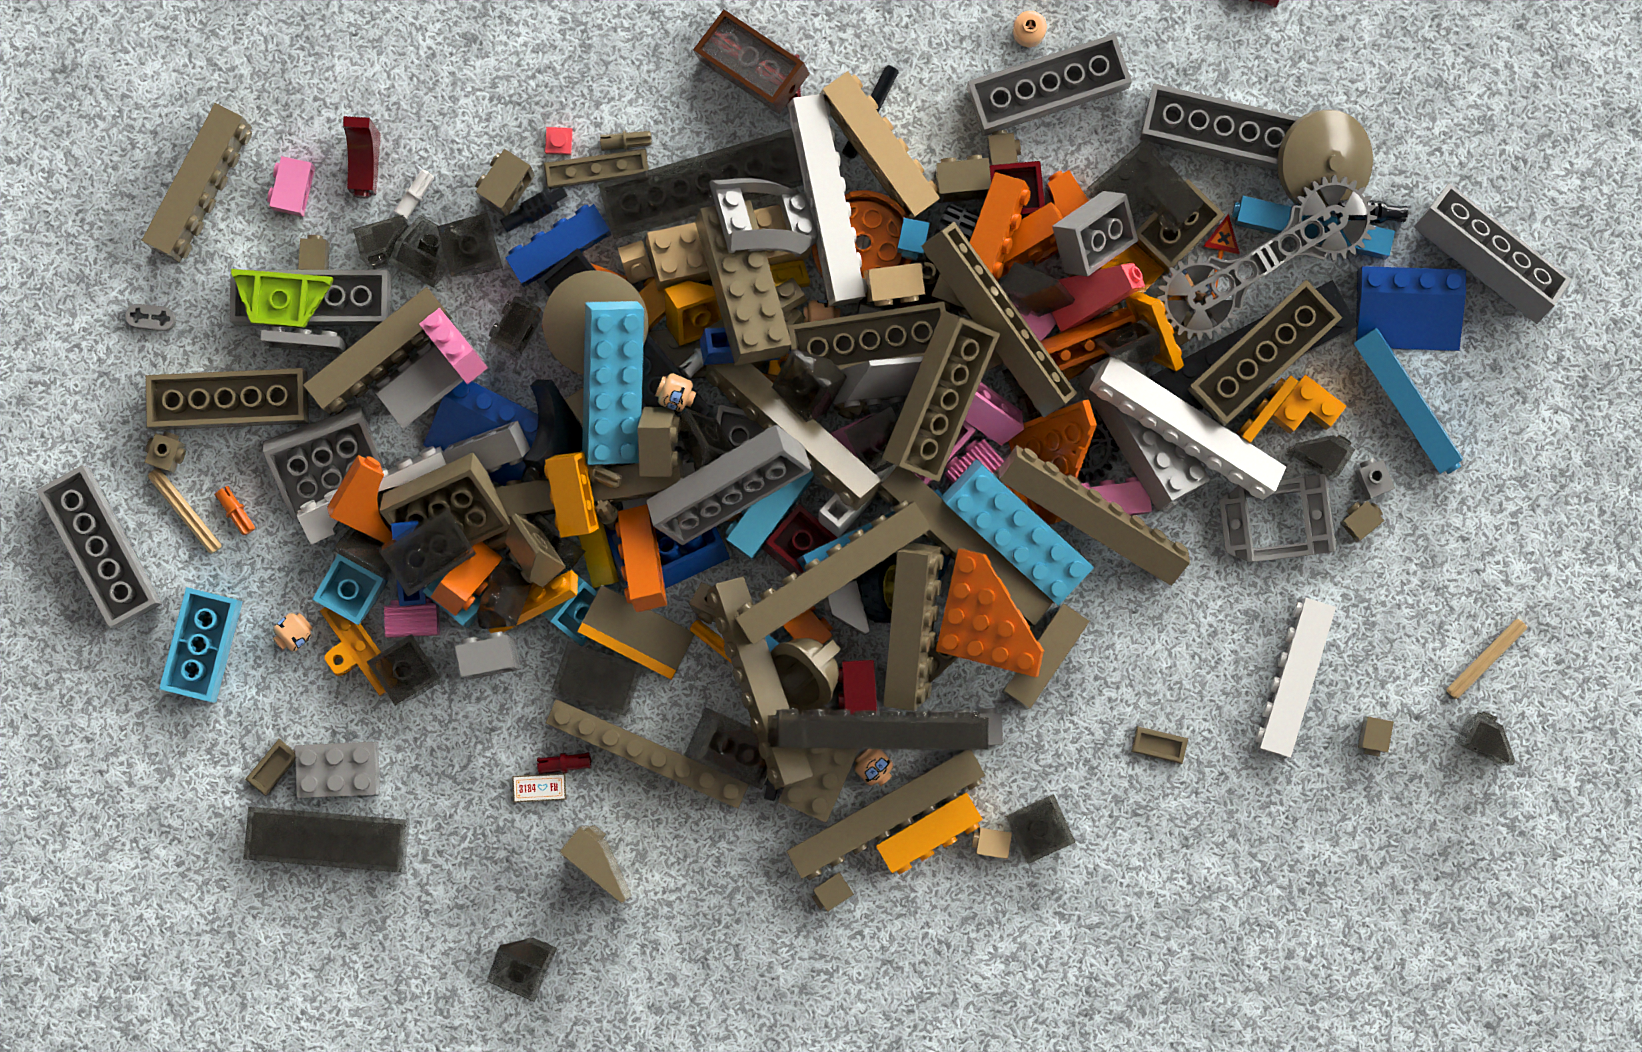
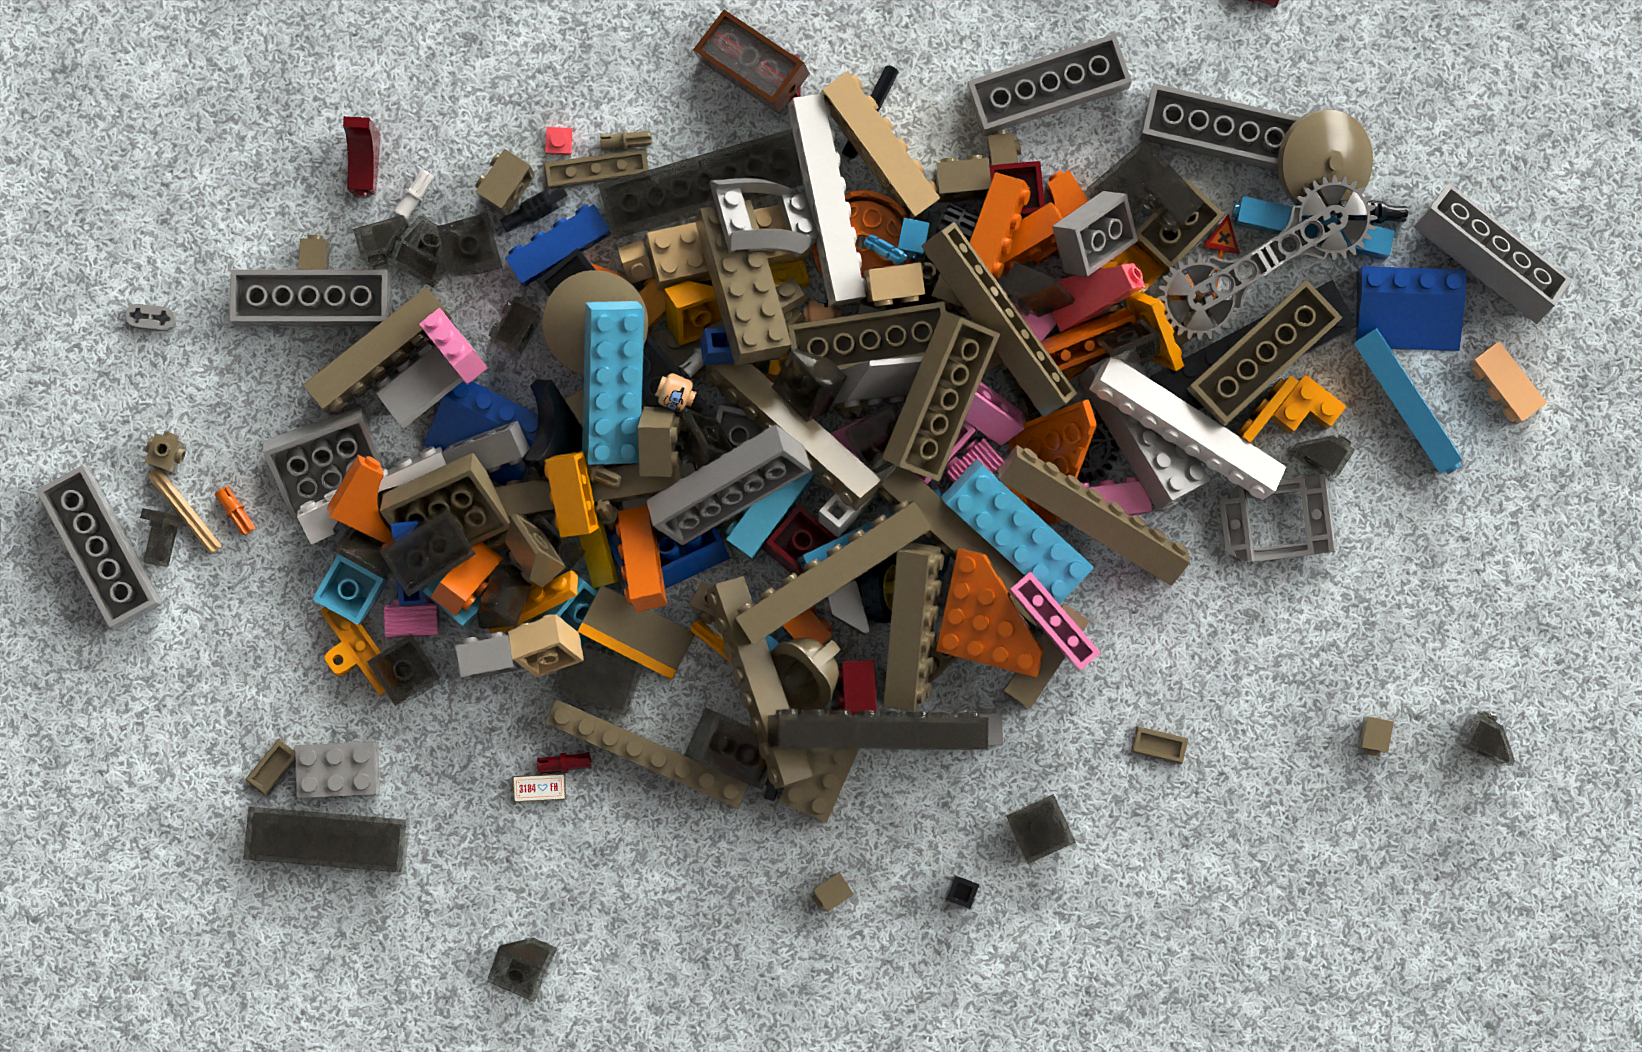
dark tan brick [141,103,252,263] -> none
dark tan brick [145,368,309,431] -> none
medium azure brick [159,587,243,703] -> none
lime wing [231,269,334,328] -> none
light grey plate [260,326,348,354] -> none
bright pink brick [267,156,315,217] -> none
light nougat head [273,613,313,651] -> none
dark tan slope [559,825,632,903] -> none
dark tan brick [786,748,986,880] -> none
light nougat head [854,746,893,786] -> none
light orange brick [875,792,983,875] -> none
tan brick [972,827,1012,859] -> none
light nougat head [1012,11,1047,47] -> none
white brick [1255,598,1336,758] -> none
dark tan brick [1340,501,1384,542] -> none
light grey brick [1355,458,1395,500] -> none
tan axle [1446,619,1527,699] -> none
none -> clear smoke bracket [140,508,180,567]
none -> tan brick [508,614,584,678]
none -> dark azure axle [864,235,907,266]
none -> black brick [944,874,980,909]
none -> bright pink brick [1009,572,1101,671]
none -> light nougat brick [1470,341,1547,424]

